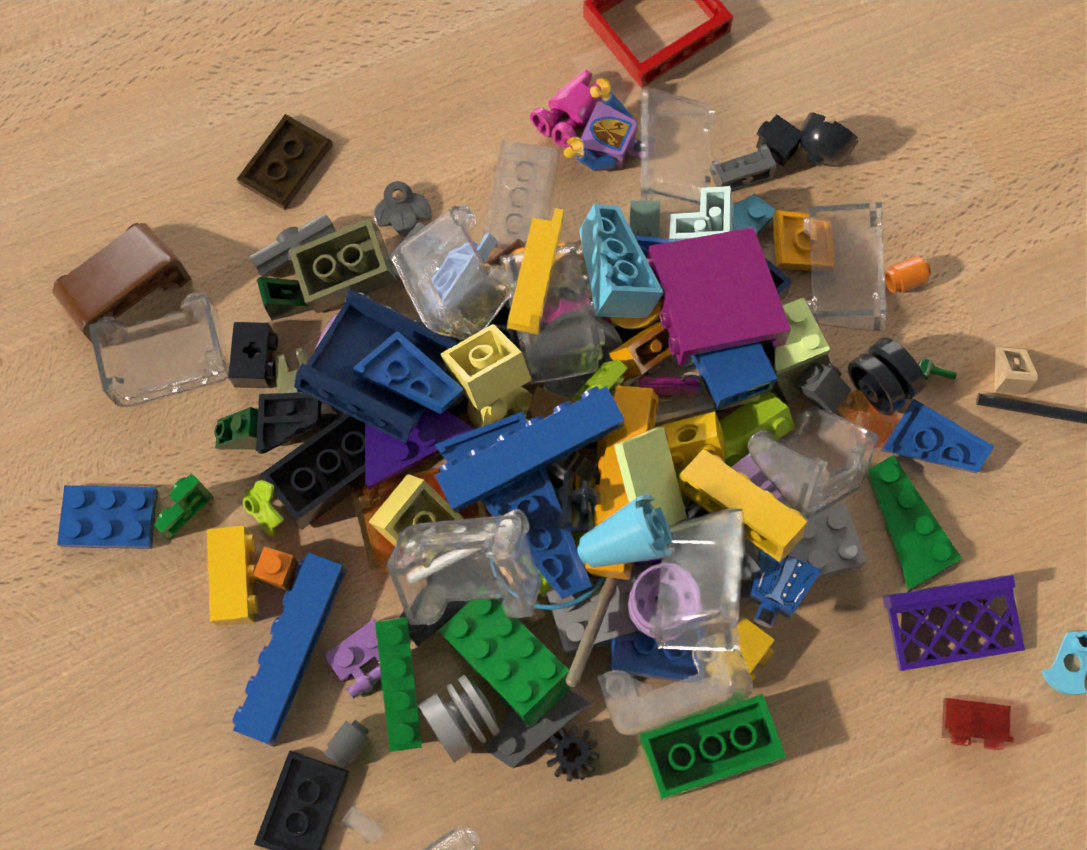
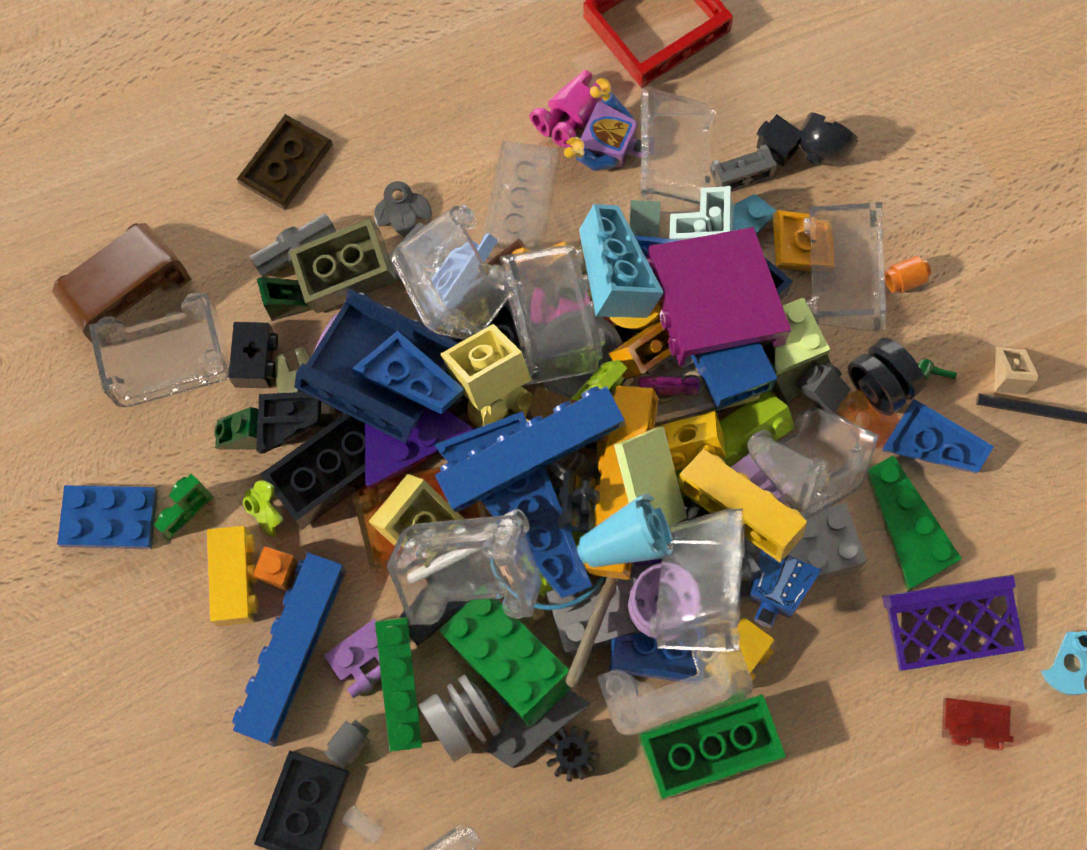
yellow fence [507,208,564,334] -> none

